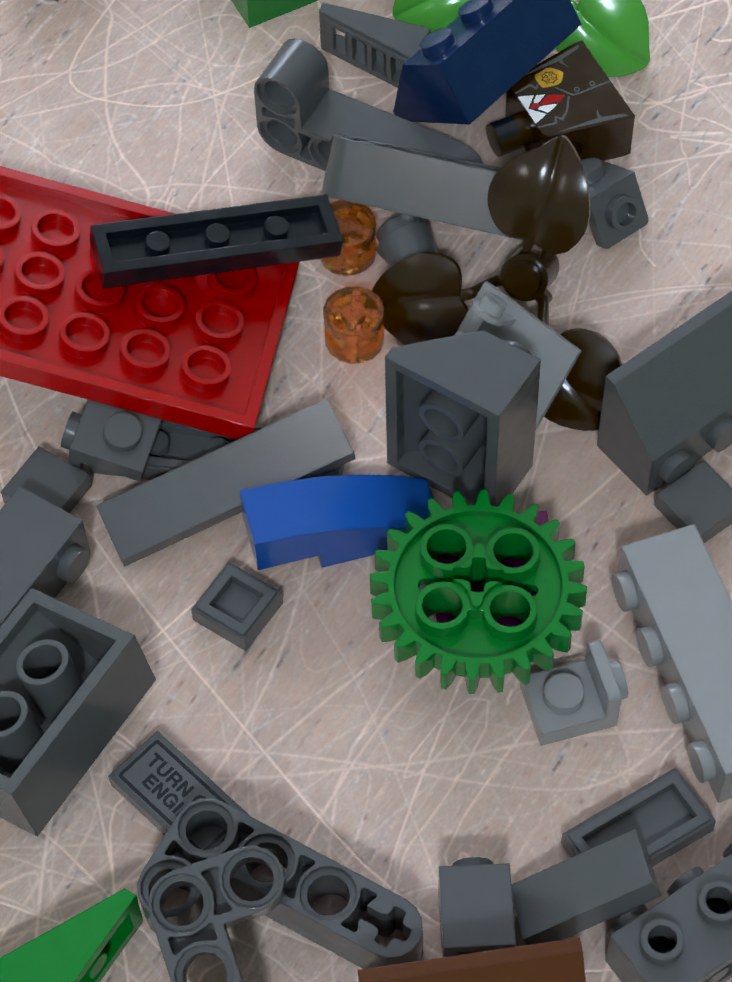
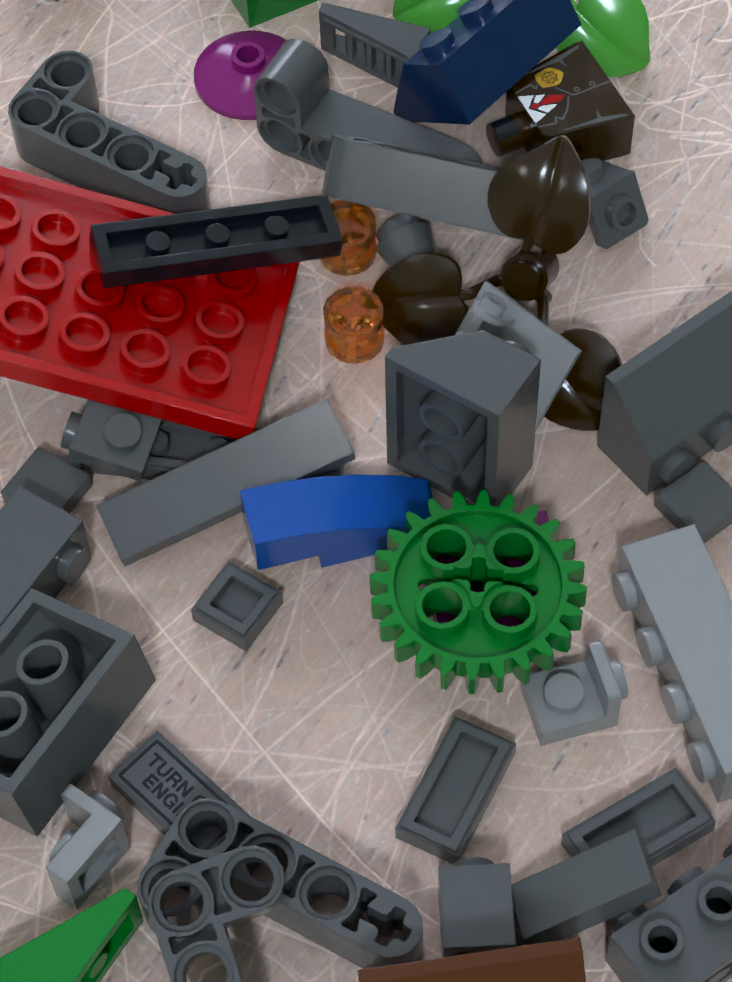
none -> dark grey beam [8,50,211,214]
none -> light grey bracket [46,784,131,910]
none -> magenta dish [194,30,287,120]
none -> dark grey tile [395,716,516,864]

